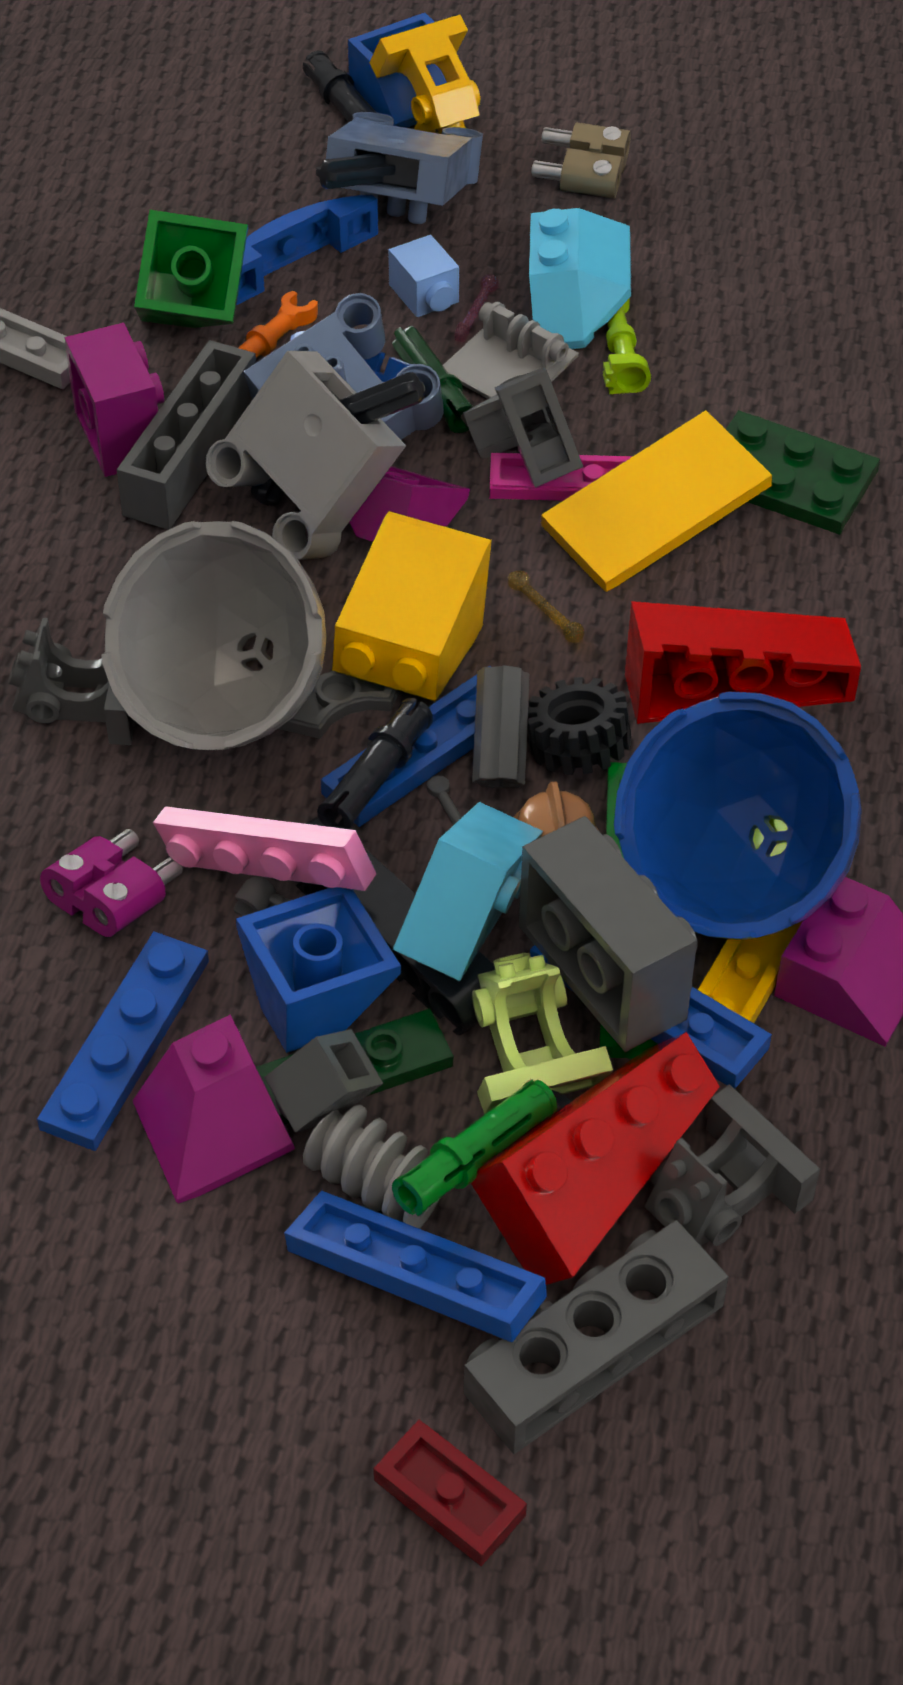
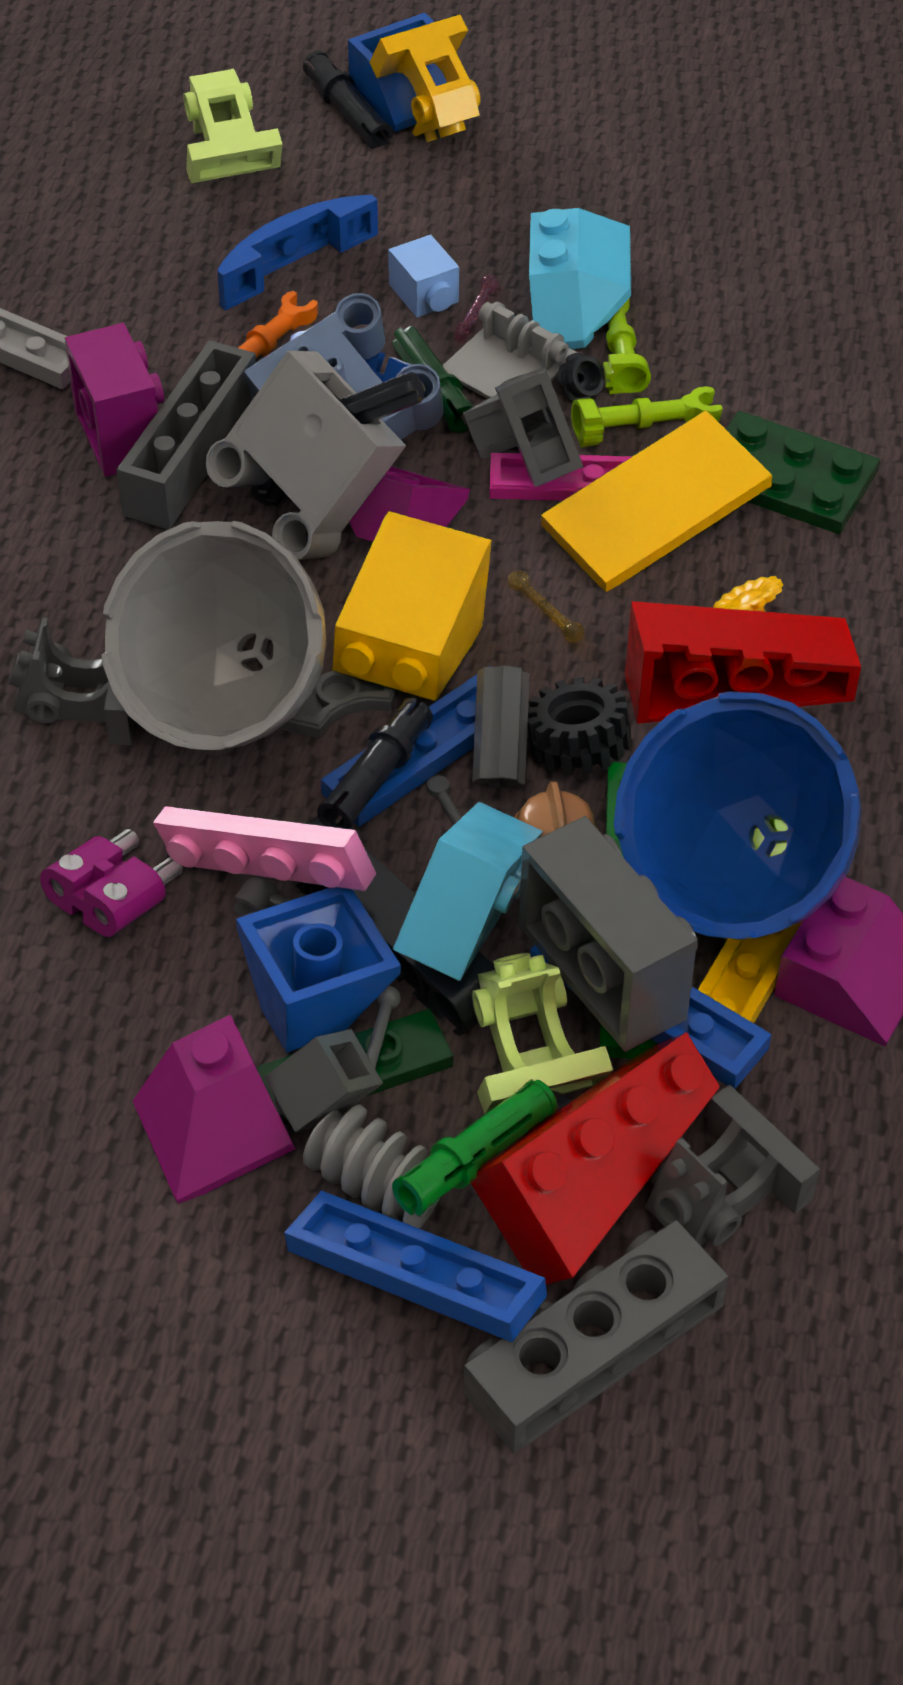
blue plate [37,931,209,1151] -> none
green slope [134,210,248,328] -> none
sand blue piece [316,112,483,224] -> none
dark red plate [373,1419,527,1567] -> none
dark tan piece [531,122,631,199] -> none
none -> yellowish green tile [183,69,283,183]
none -> dark grey hinge [366,985,401,1068]
none -> black plate [558,353,605,401]
none -> lime piece [571,386,723,447]
none -> yellow piece [713,576,783,612]

